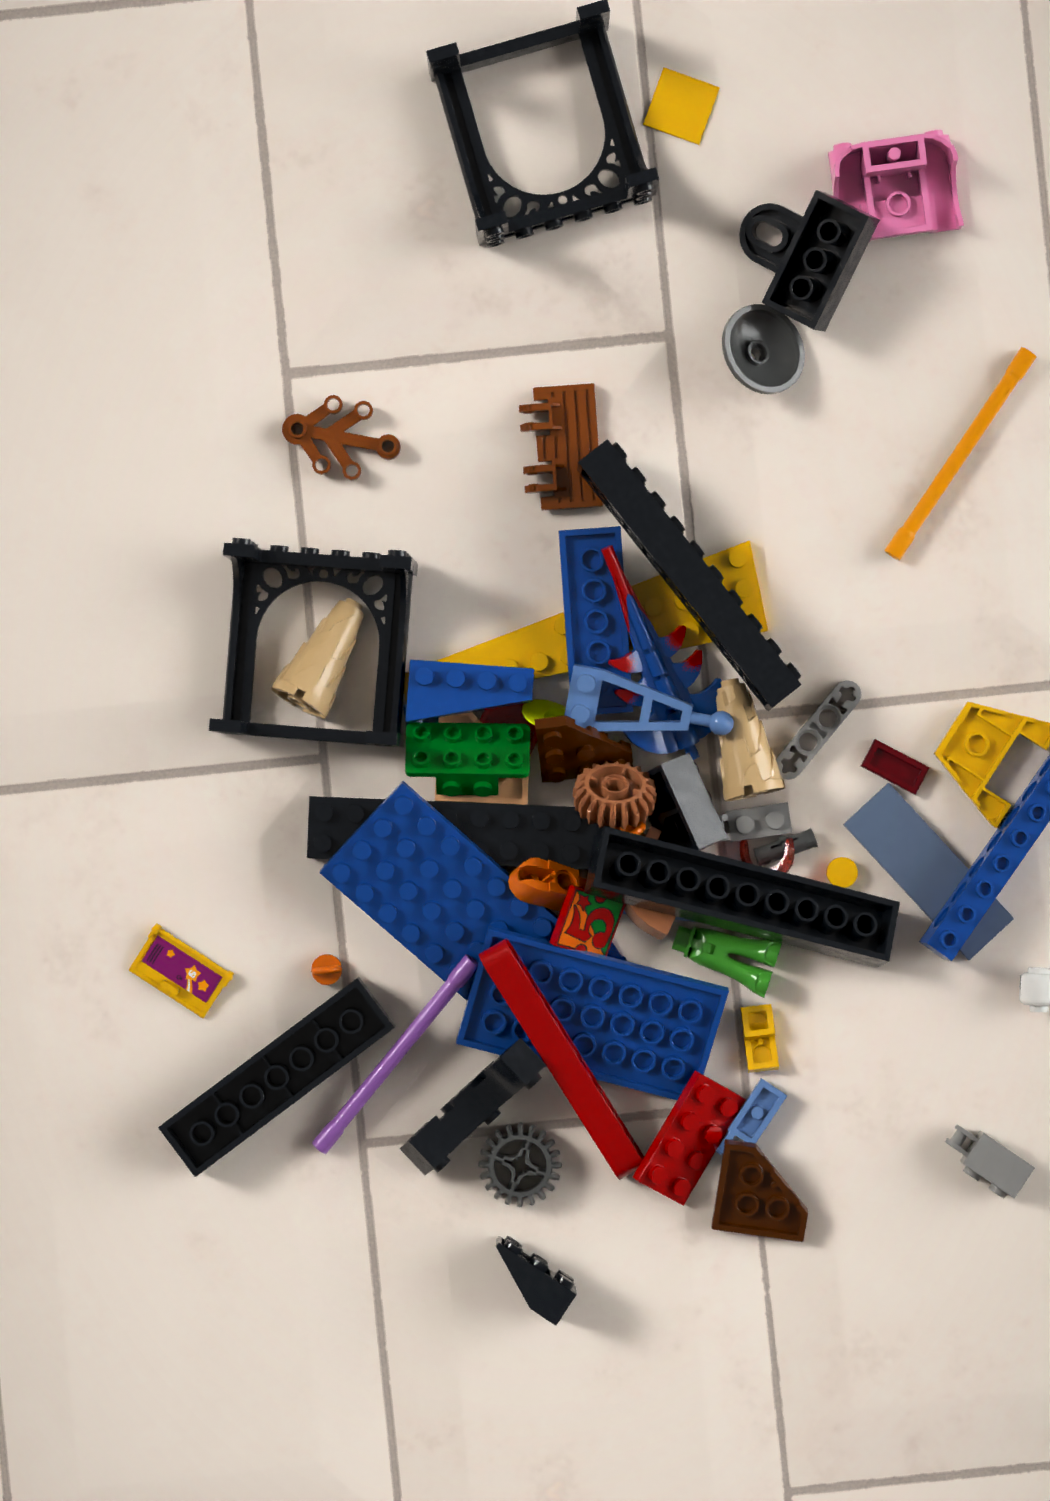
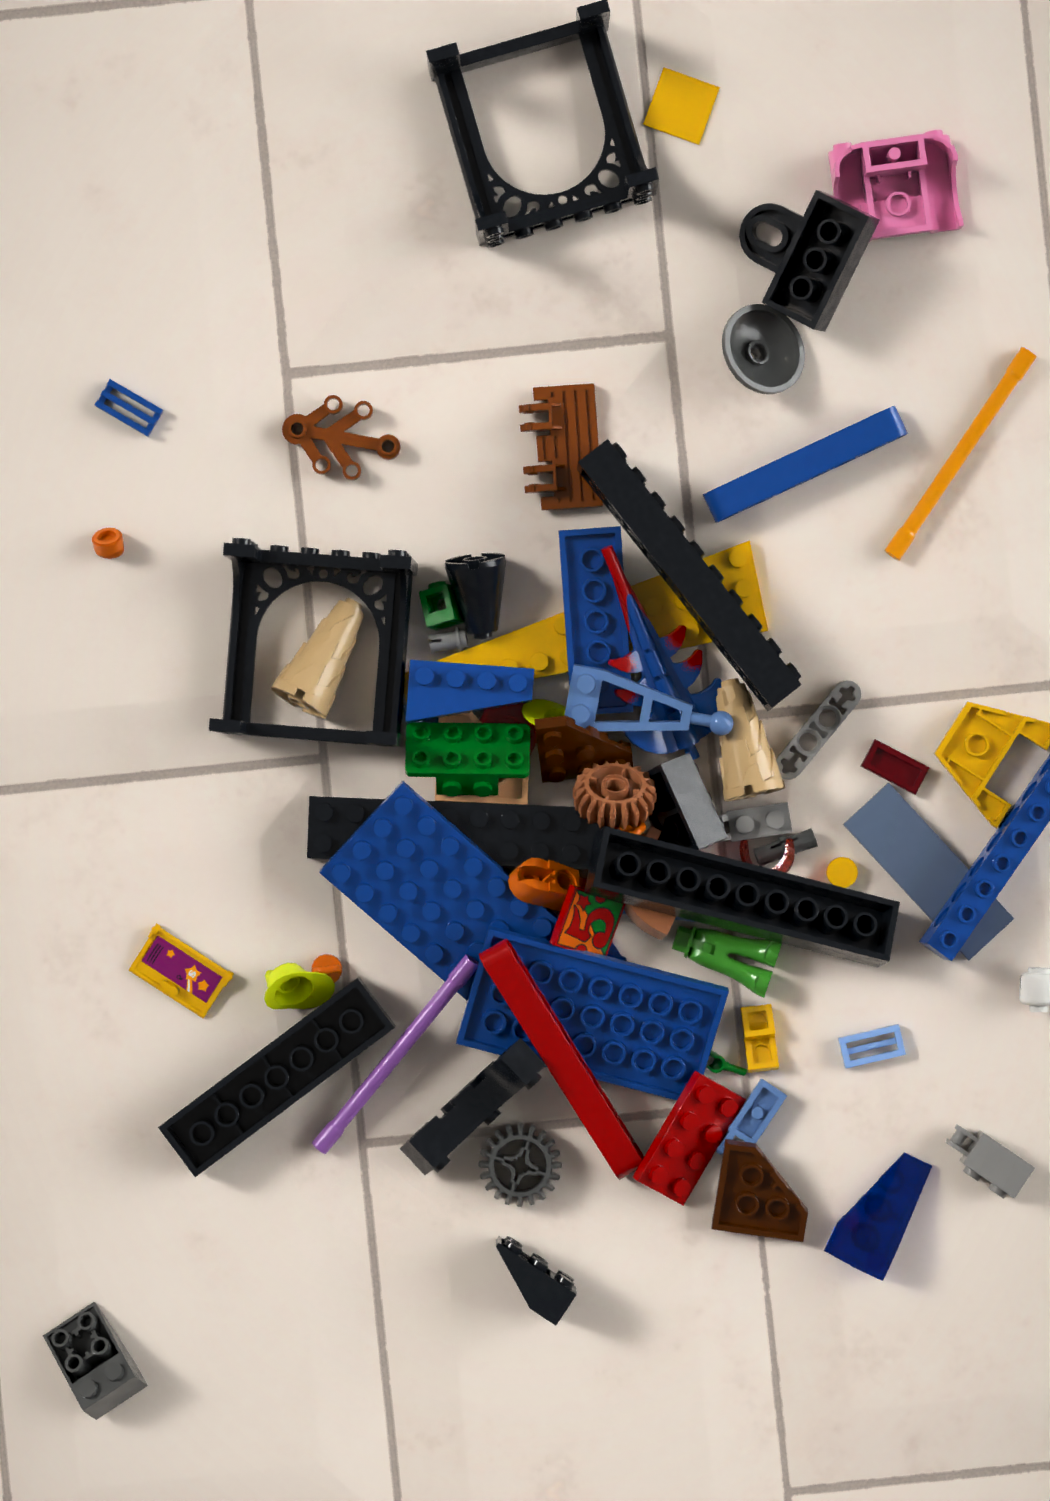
none -> dark grey slope [43,1302,148,1420]
none -> orange tile [92,528,124,559]
none -> blue tile [94,379,164,437]
none -> neon yellow piece [264,963,335,1009]
none -> green brick [419,581,464,631]
none -> light grey pin [428,627,468,654]
none -> black cone [445,553,506,639]
none -> blue beam [703,406,908,523]
none -> green hand [706,1050,747,1076]
none -> clear blue wedge [824,1152,932,1281]
none -> light blue tile [838,1024,906,1068]

